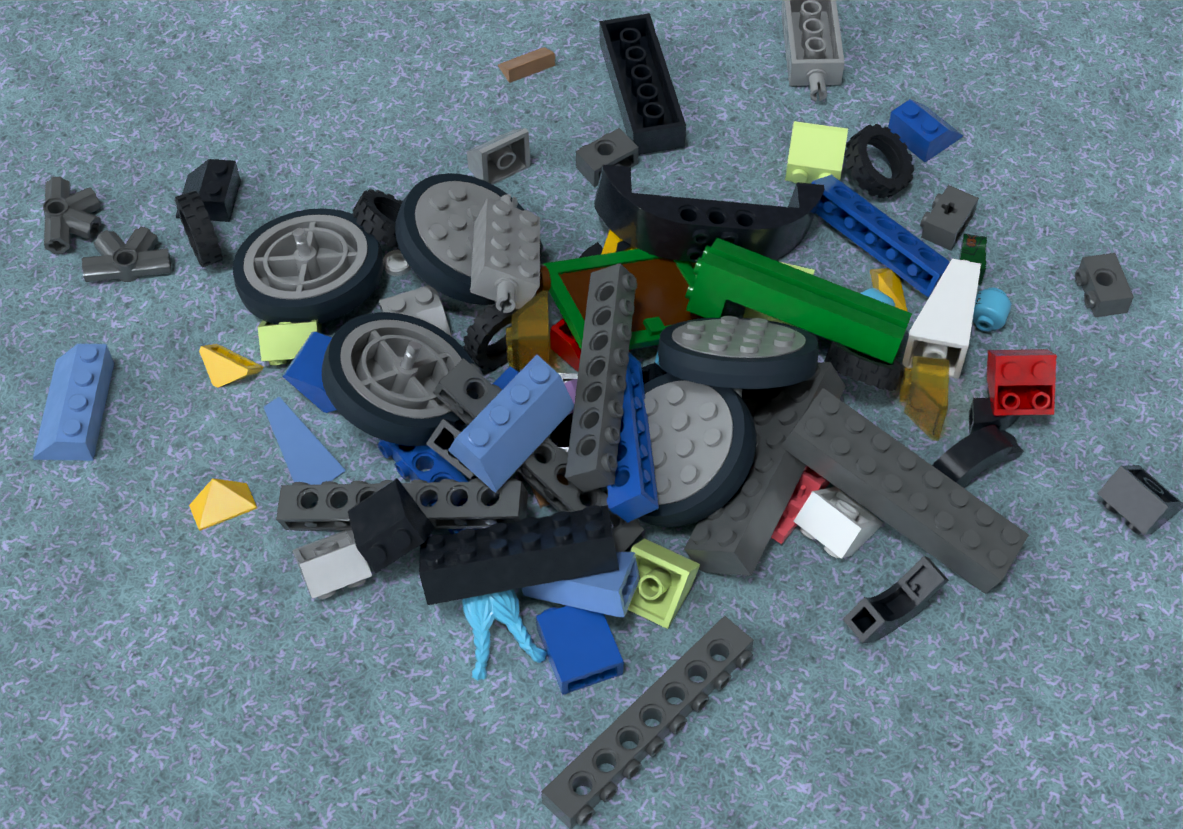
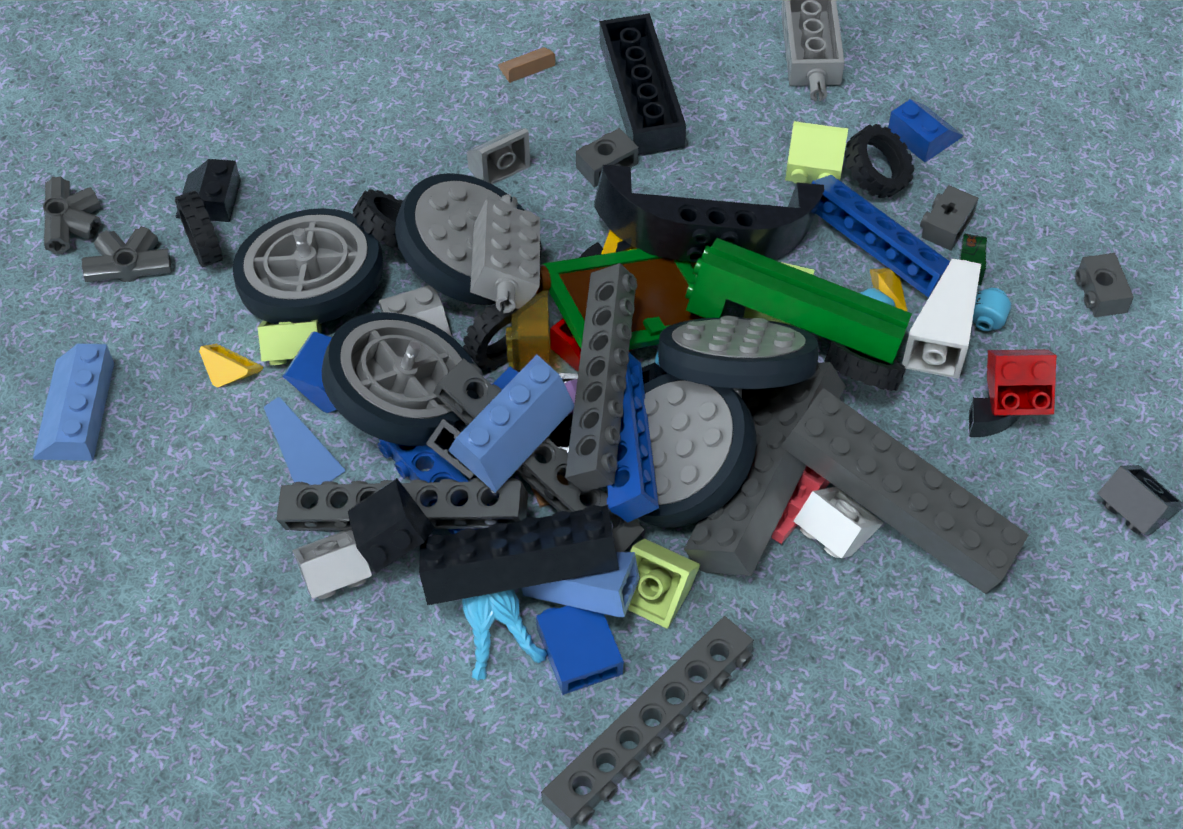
yellow slope [189,478,257,531] -> none
white tile [383,250,411,276] -> none
black arch [843,556,949,643] -> none
clear yellow slope [899,356,949,441] -> none
black arch [932,425,1024,488] -> none

